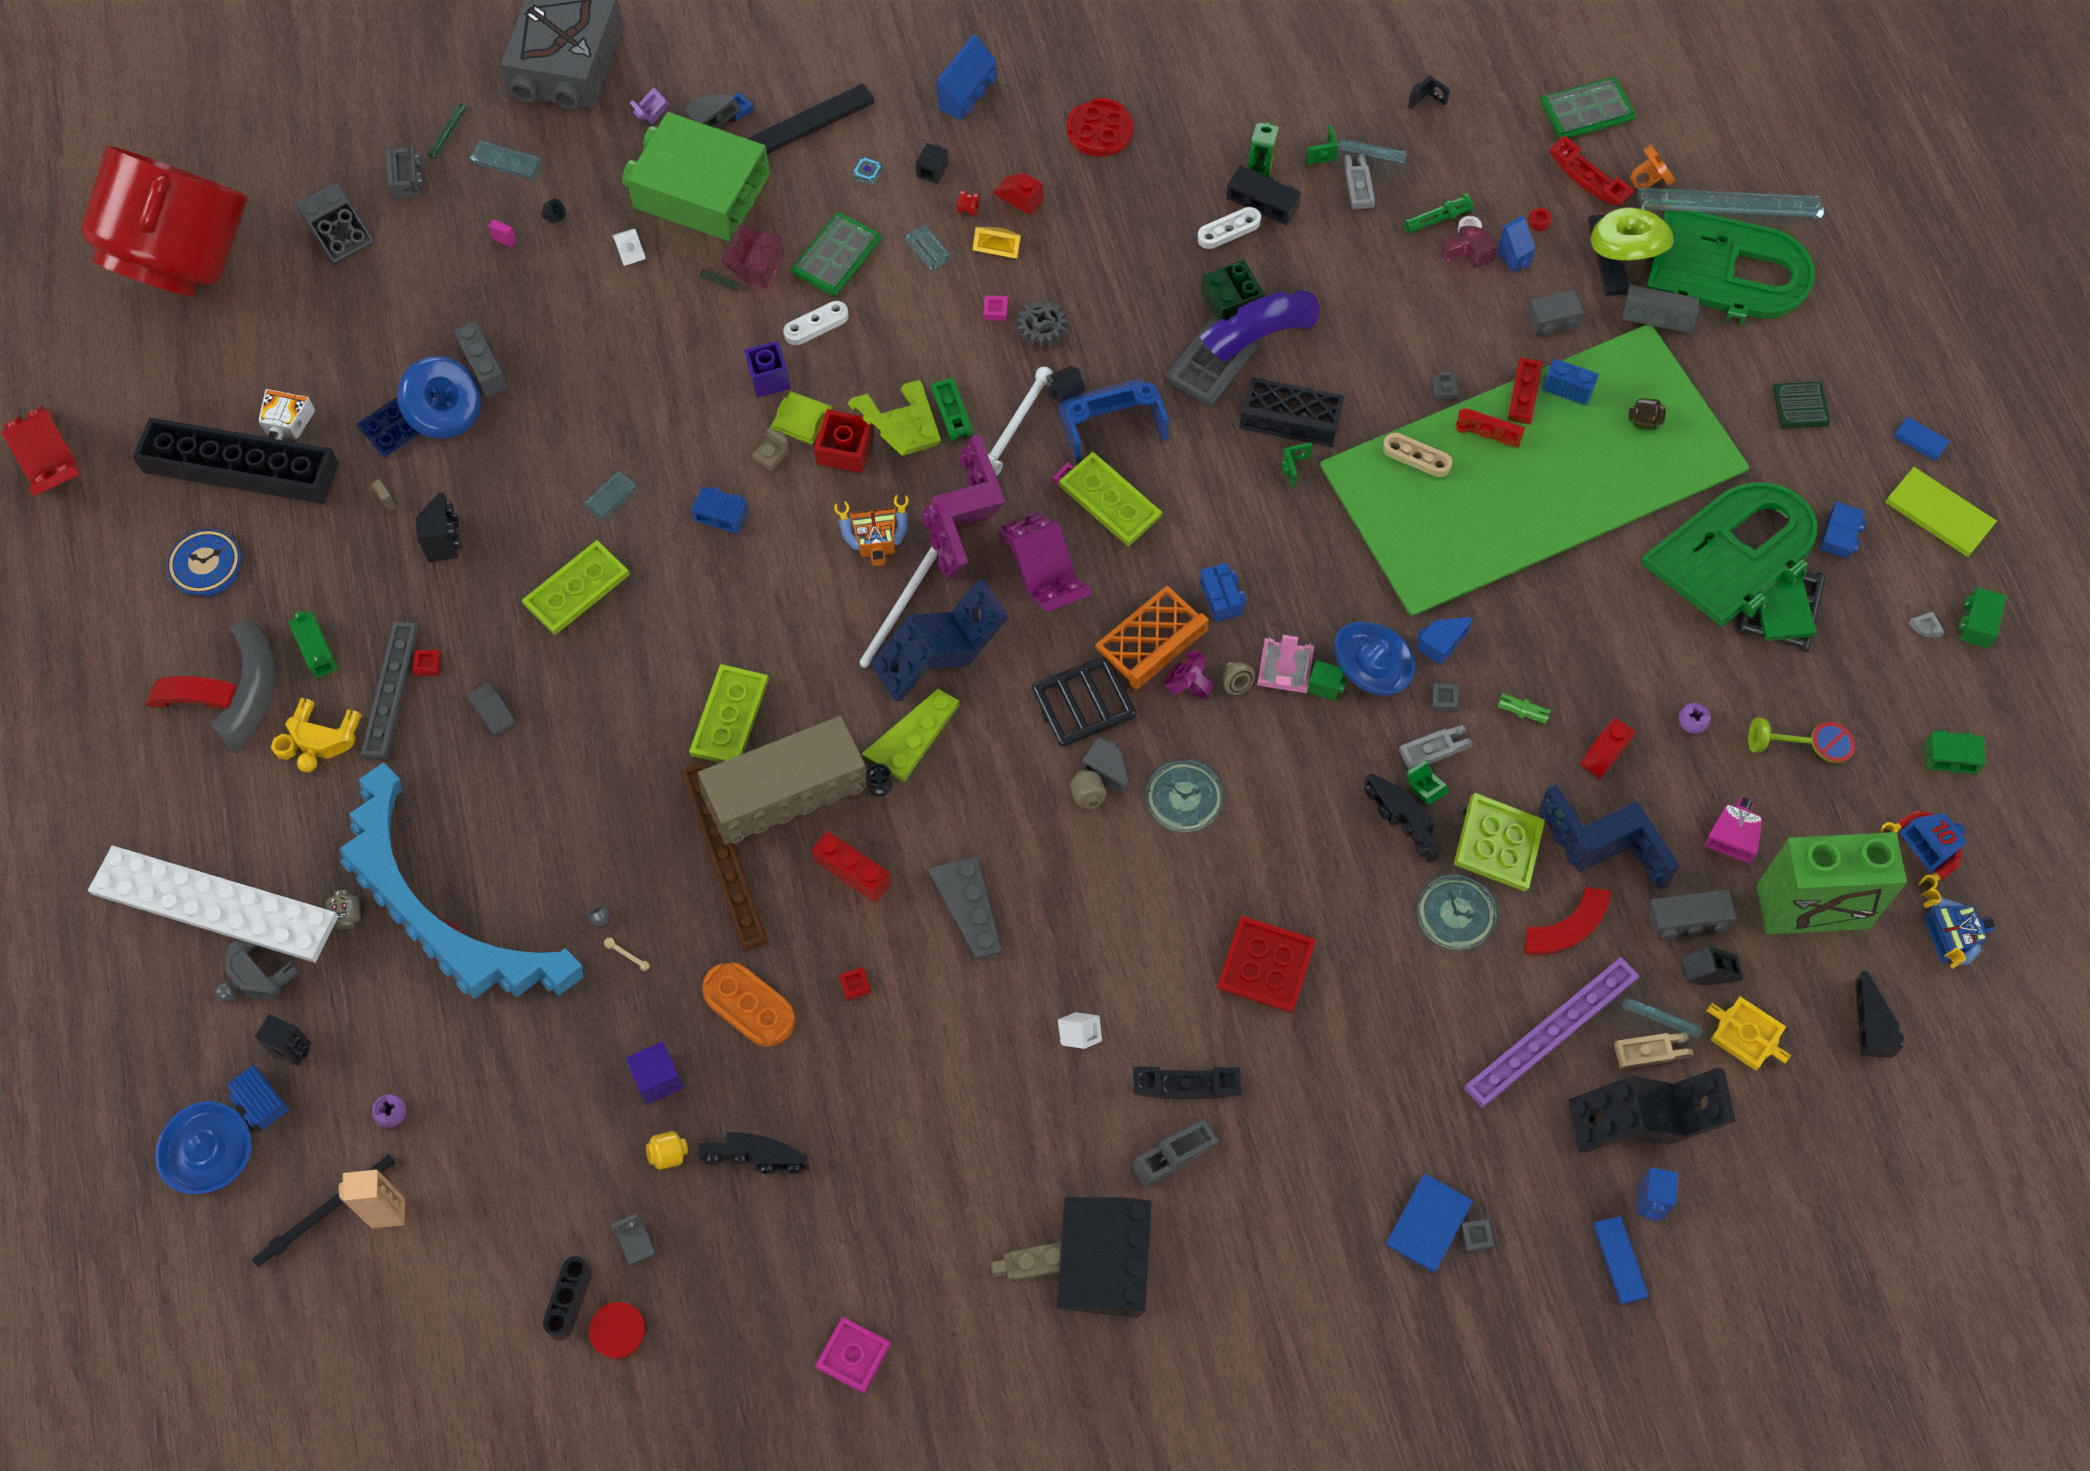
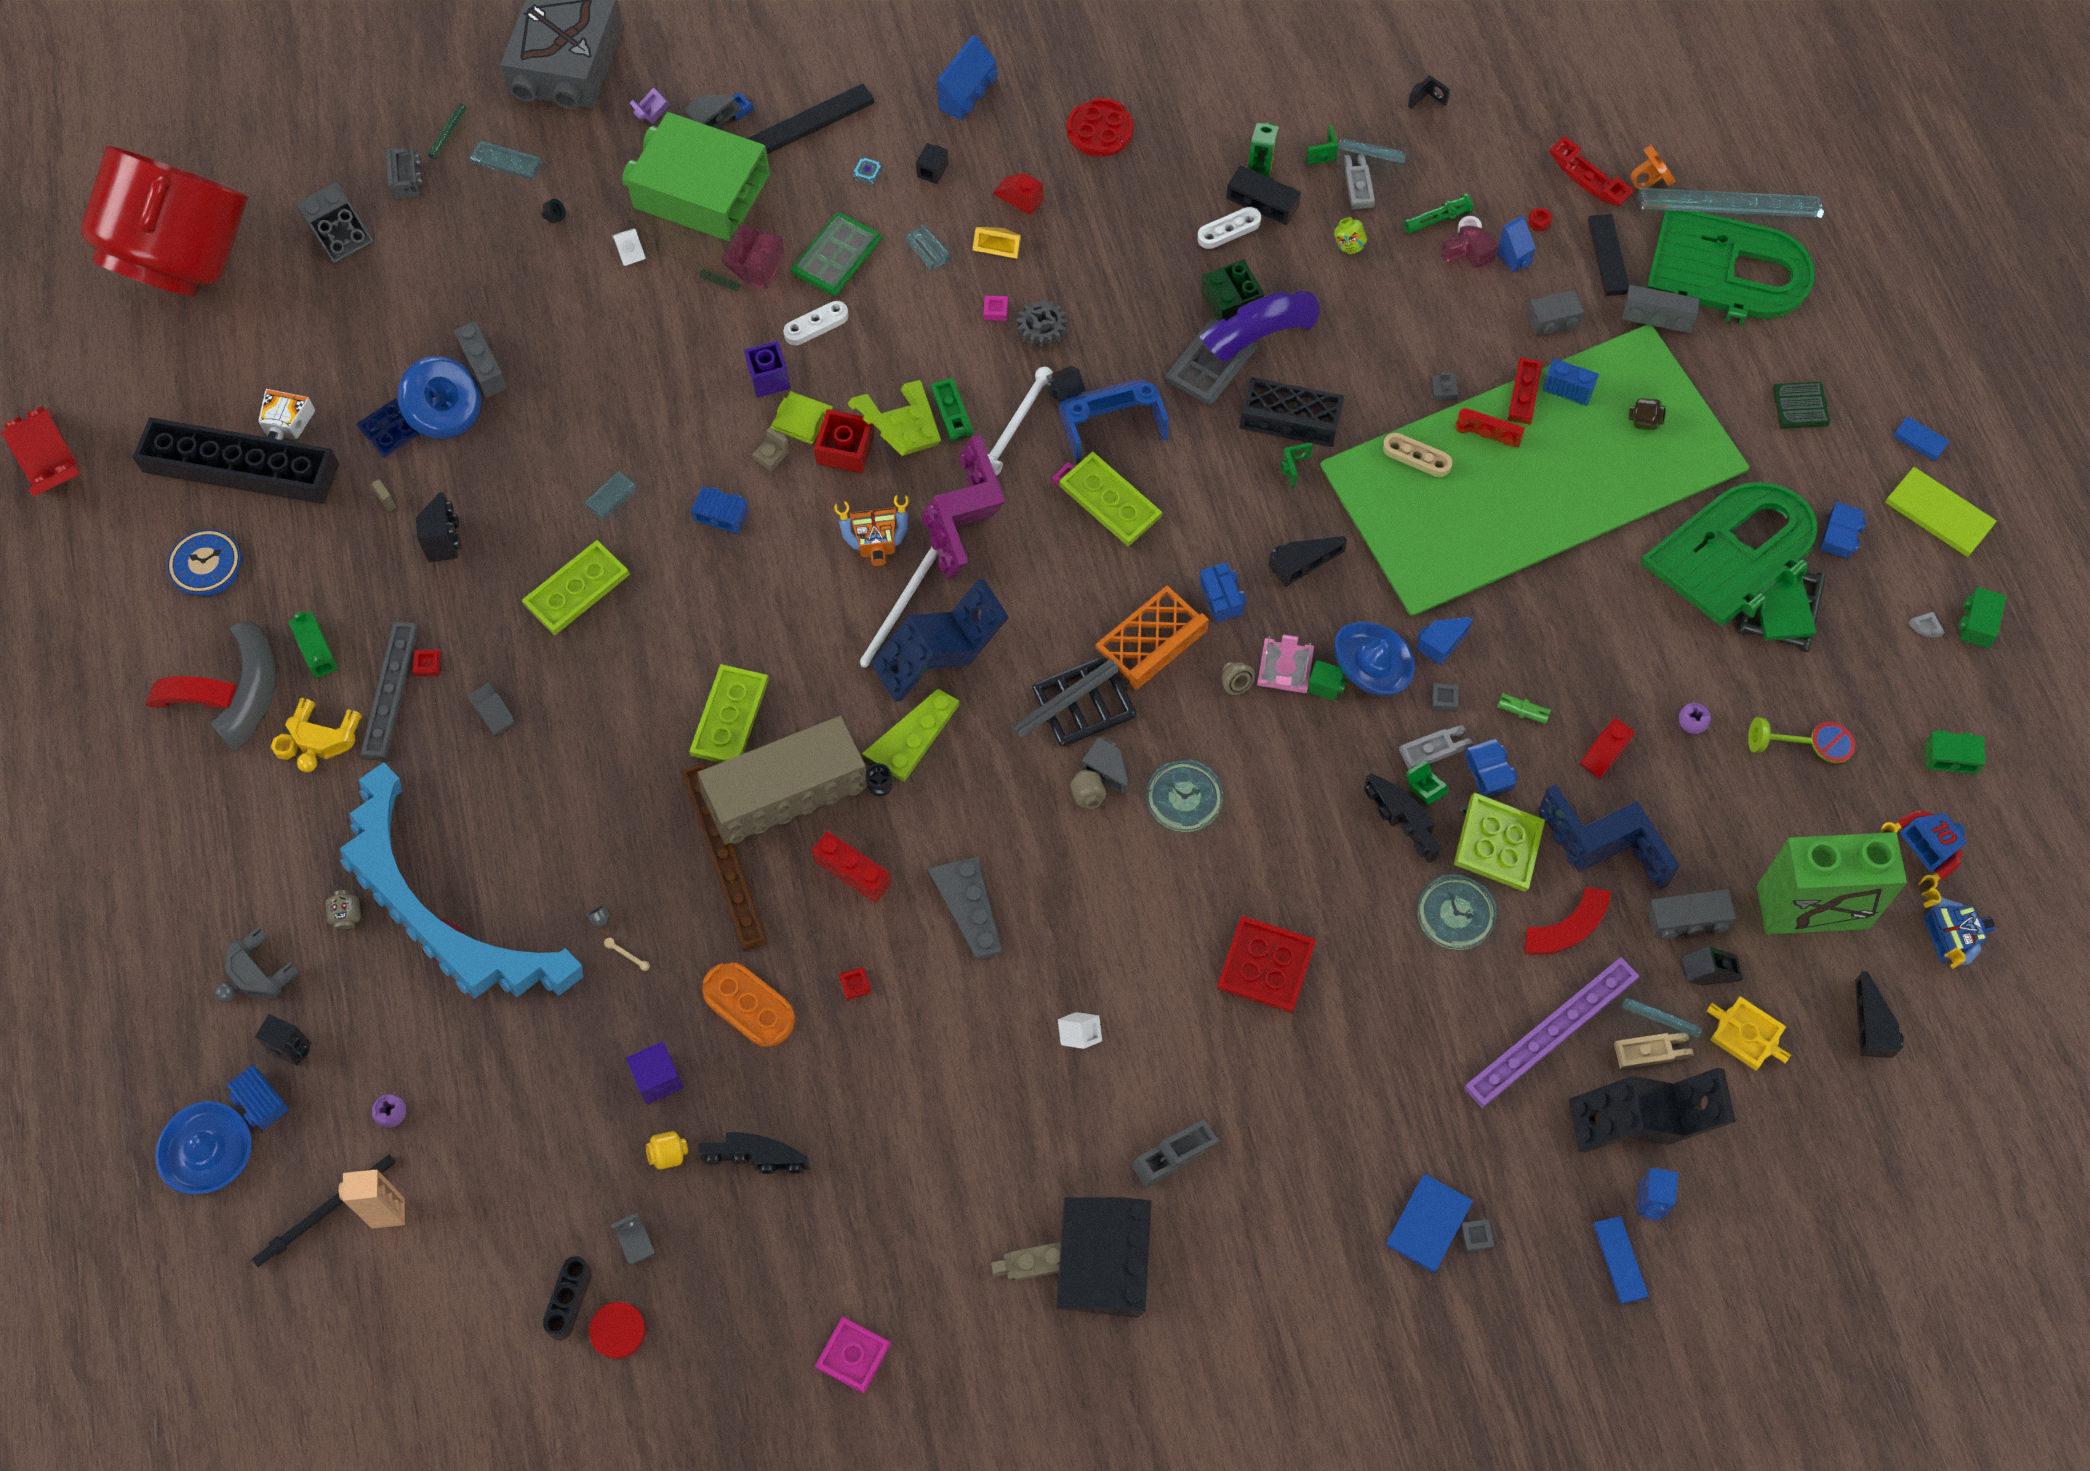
white plate [88,846,338,963] -> none
dark pink tile [488,219,517,248] -> none
red wheel [957,190,980,216] -> none
magenta bracket [996,512,1093,612] -> none
black slope [1133,1067,1242,1099] -> none
magenta tile [1164,650,1213,699] -> none
clear piece [1540,77,1636,139] -> none
lime hat [1591,208,1674,260] -> none
dark pink torso [1703,798,1762,864] -> none
none -> dark grey axle [1013,660,1118,738]
none -> black slope [1268,536,1347,587]
none -> lime head [1334,217,1367,254]
none -> blue brick [1465,739,1517,798]

